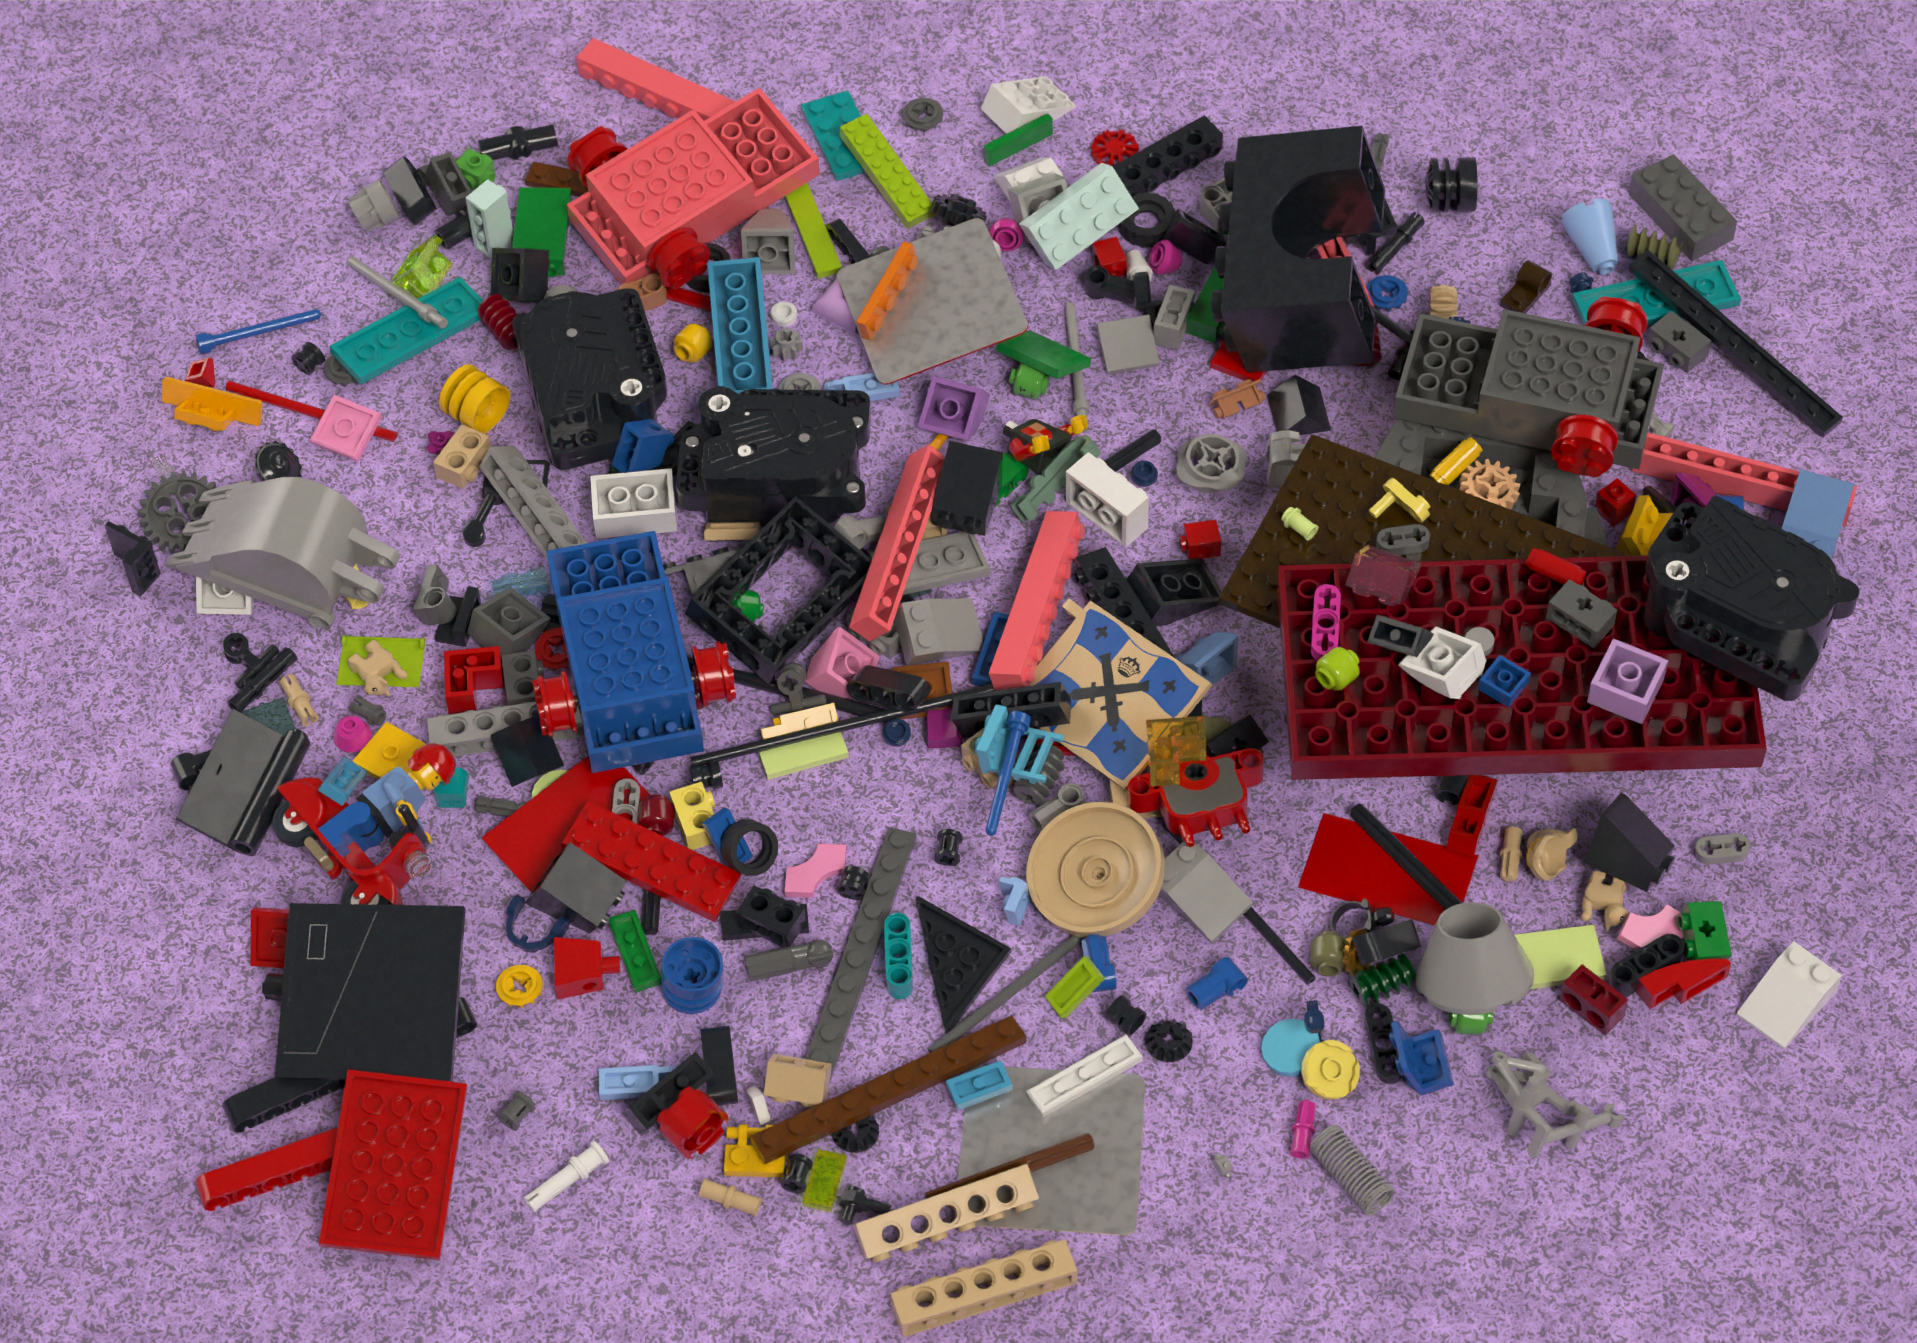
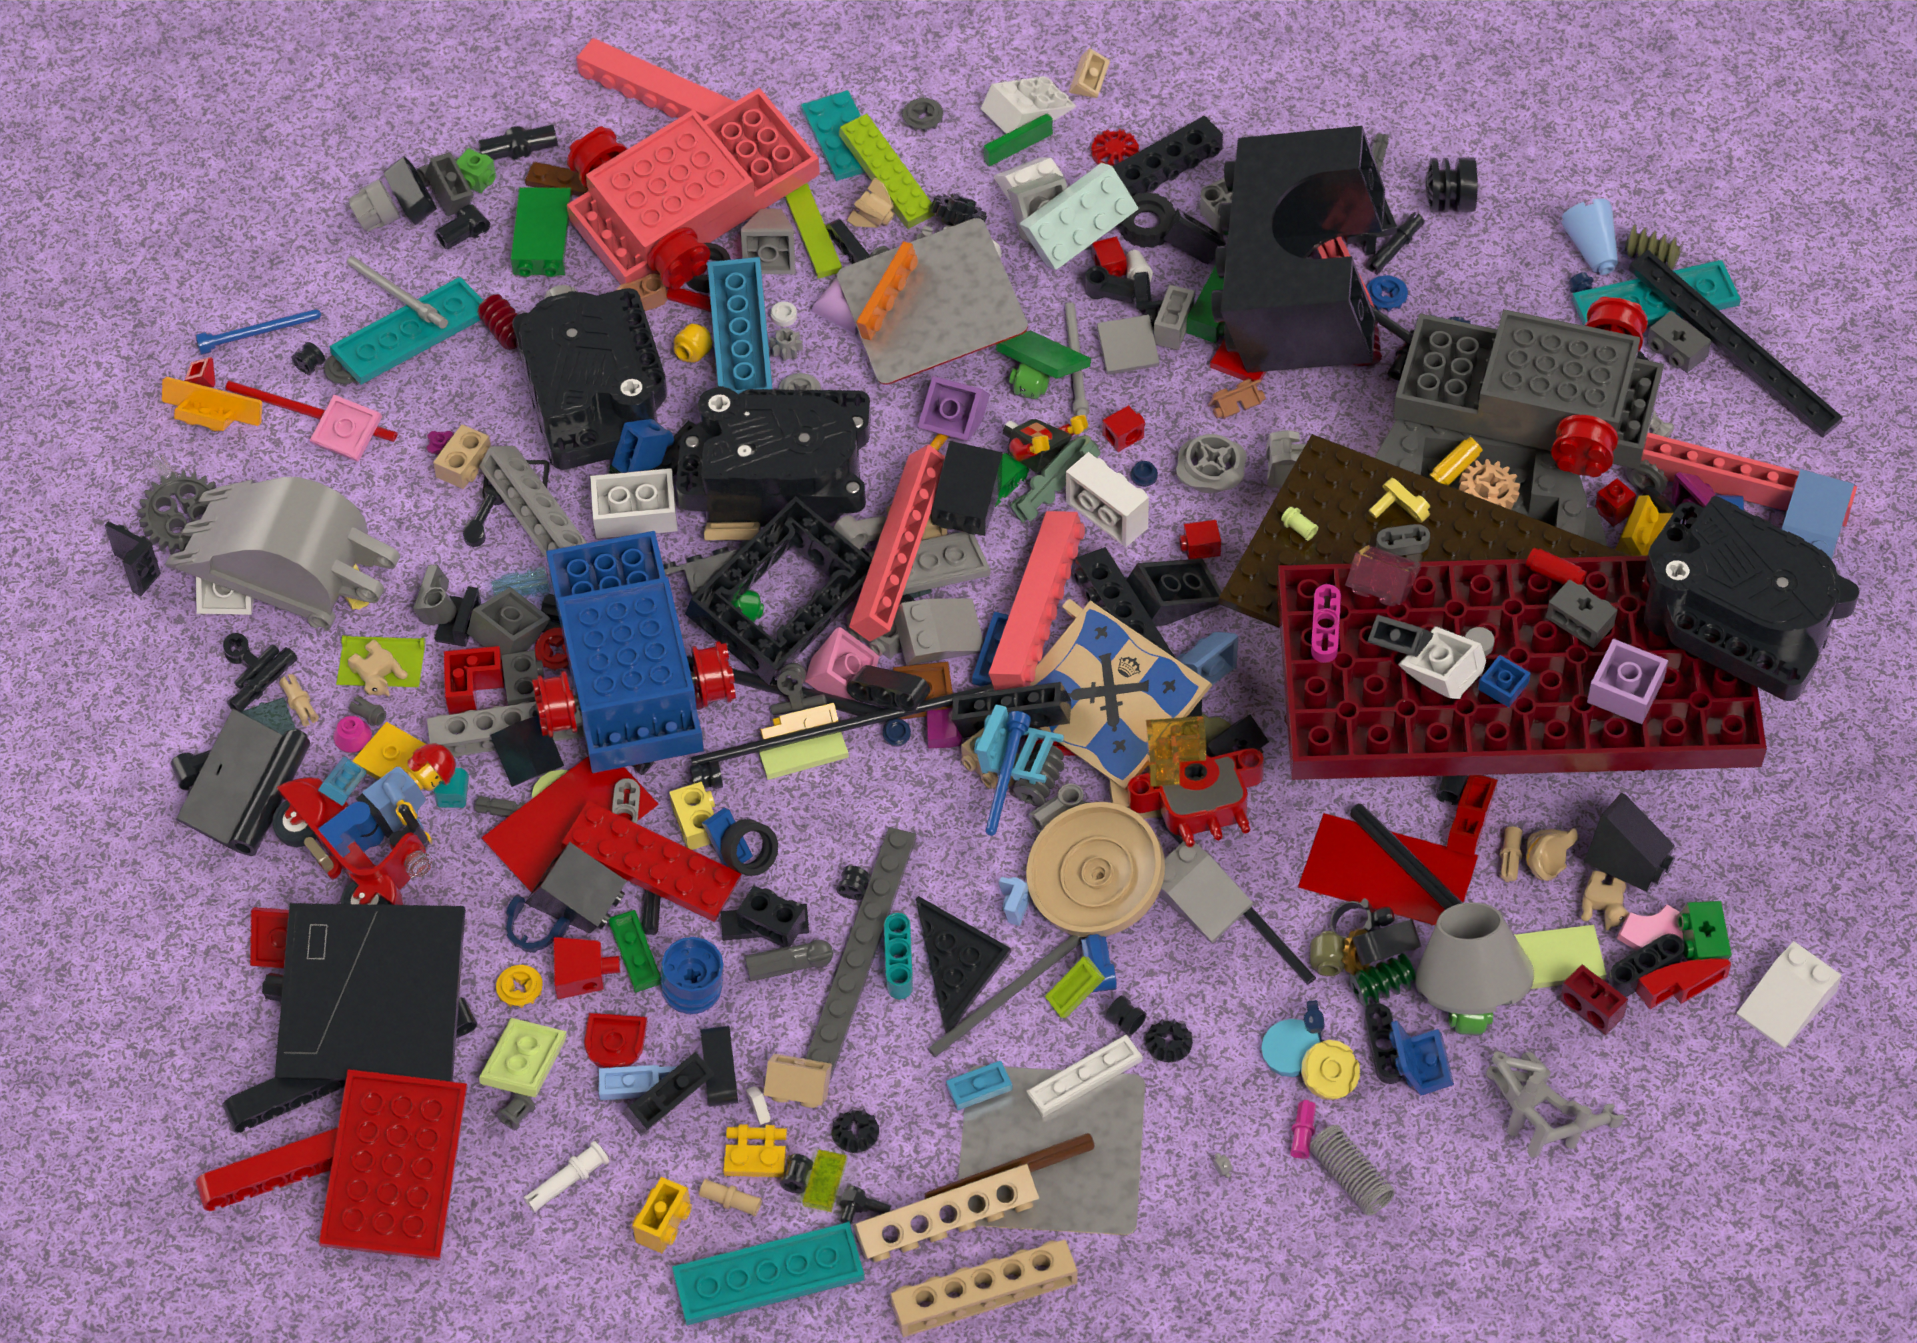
black piece [255,441,302,482] -> none
clear neon green bracket [391,234,453,299] -> none
yellow wheel [439,364,511,434] -> none
light aqua brick [466,179,514,259] -> none
black slope [490,248,550,302] -> none
dark red head [637,794,675,836] -> none
red brick [657,1087,729,1159] -> none
reddish brown plate [751,1015,1027,1164] -> none
bright pink tile [785,844,847,898] -> none
light blue hinge [822,372,900,401] -> none
black bush [934,829,963,866] -> none
dark pink cone [989,217,1024,252] -> none
black axle [1104,429,1161,472] -> none
dark pink cone [1149,240,1183,275] -> none
blue piece [1186,957,1248,1010] -> none
black slope [1267,374,1331,435] -> none
lime head [1315,647,1359,691] -> none
tan gear [1428,285,1458,319] -> none
dark brown plate [1500,260,1552,314] -> none
dark grey brick [1629,154,1737,262] -> none
light grey beam [1694,833,1750,865] -> none
none -> yellowish green tile [480,1018,566,1098]
none -> red tile [585,1013,648,1068]
none -> yellow brick [632,1176,692,1254]
none -> teal plate [672,1222,865,1325]
none -> tan brick [847,178,895,228]
none -> tan slope [1069,48,1110,98]
none -> red brick [1102,405,1146,452]
none -> dark grey gear [1626,459,1668,494]

